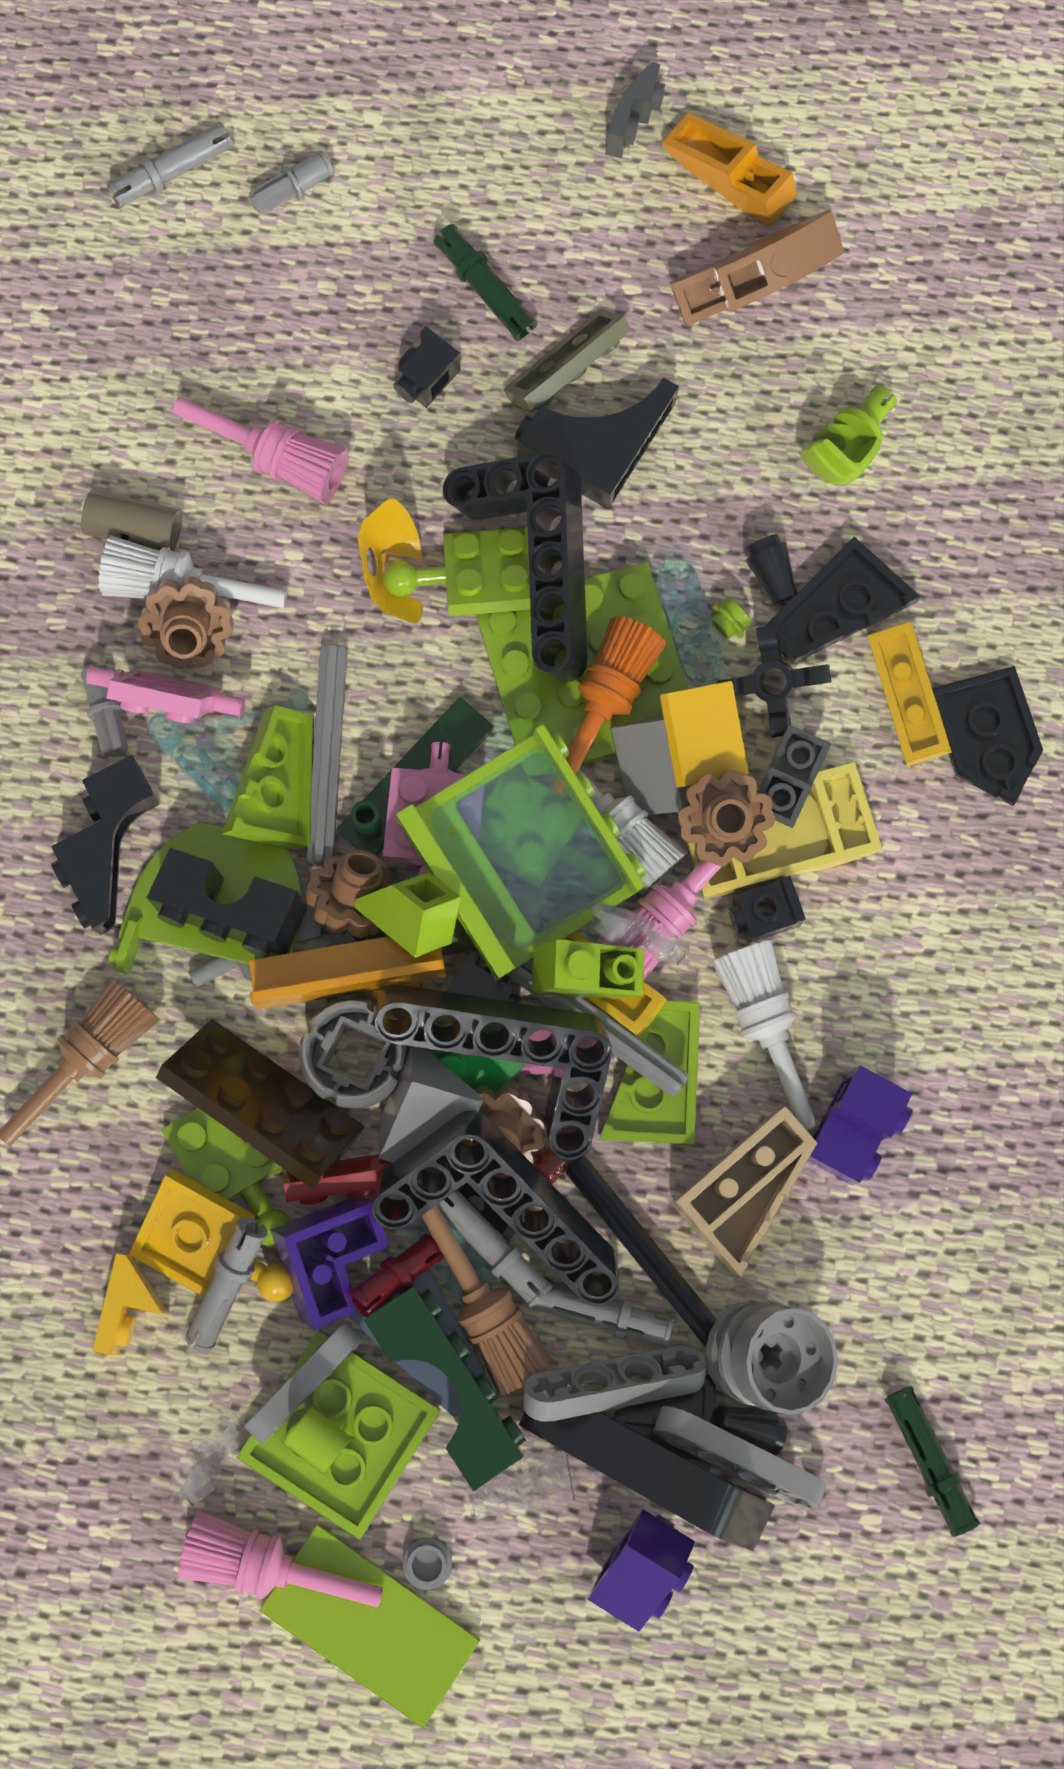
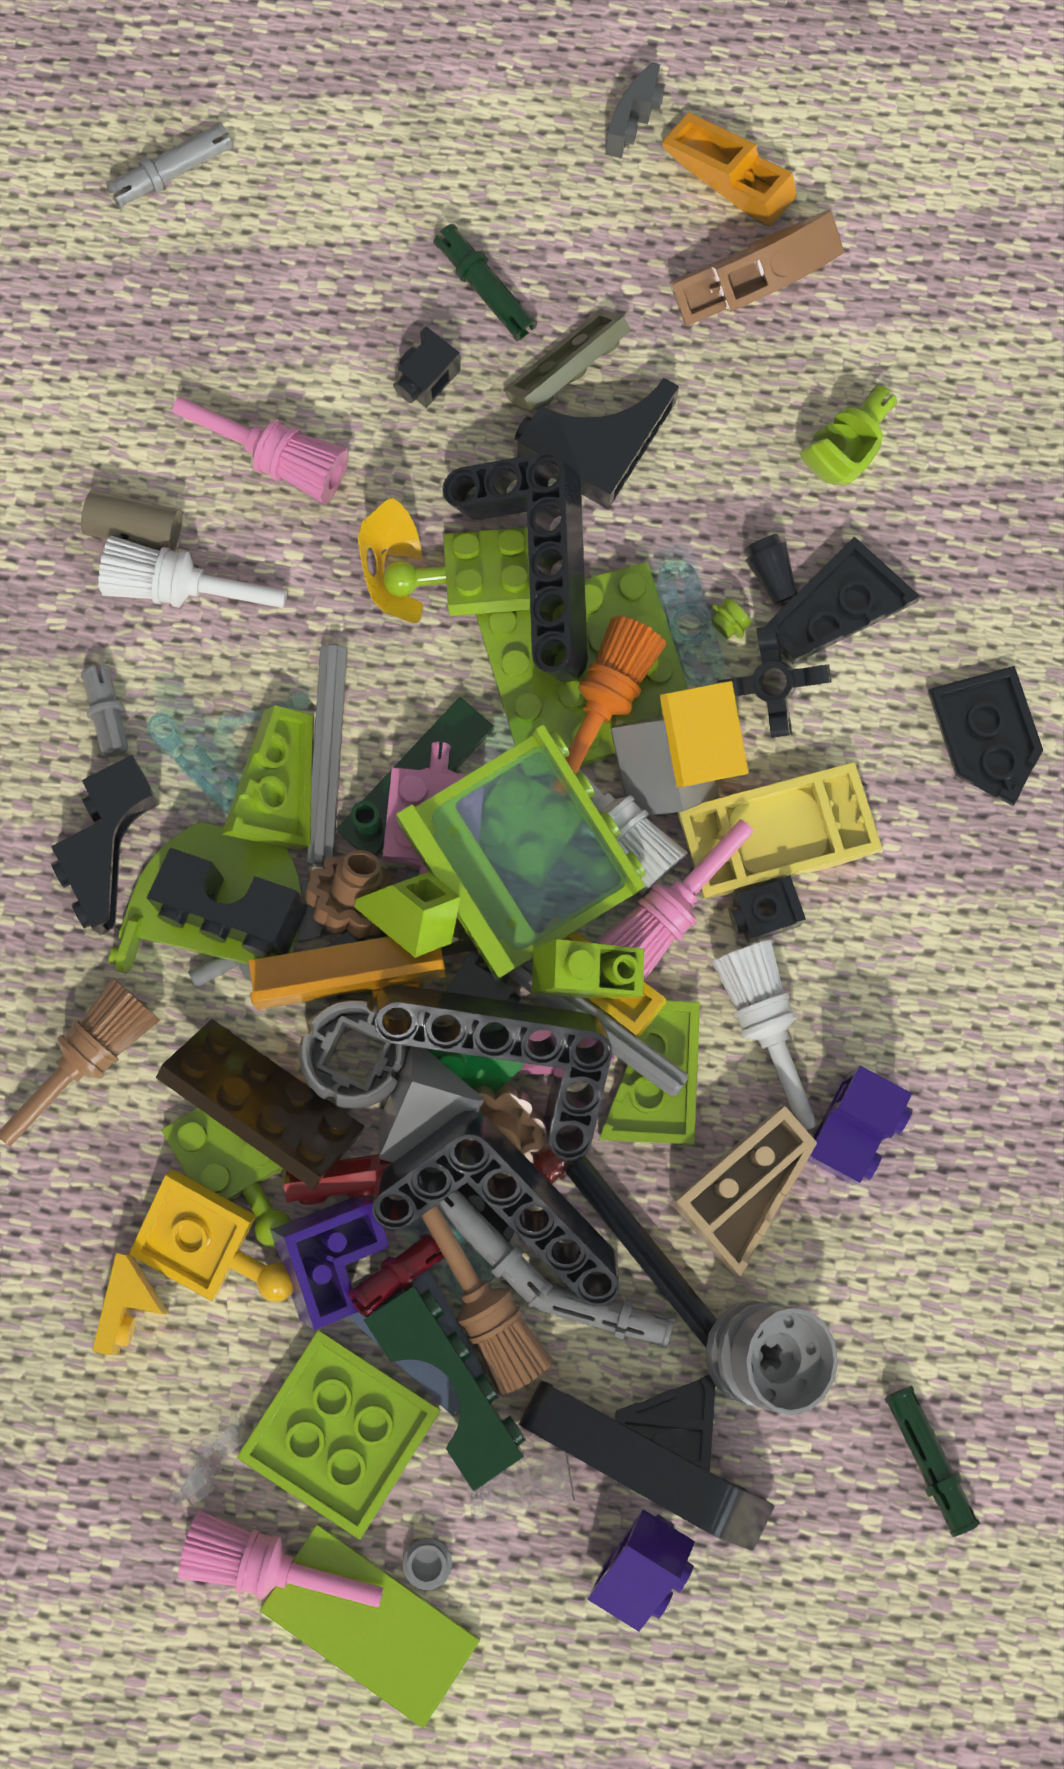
bright pink plate [86,665,245,723] -> none
medium nougat plant [138,576,234,669] -> none
light grey pin [185,1217,267,1352] -> none
light grey beam [244,1321,364,1445] -> none
light grey axle [249,150,334,214] -> none
lime piece [284,1406,352,1475] -> none
light grey beam [523,1345,707,1422] -> none
clear slope [589,903,690,966] -> none
light grey beam [653,1406,826,1510] -> none
medium nougat plant [677,770,775,866] -> none
black cone [710,1405,787,1456] -> none
dark grey slope [757,724,832,828] -> none
yellow plate [867,621,952,766] -> none

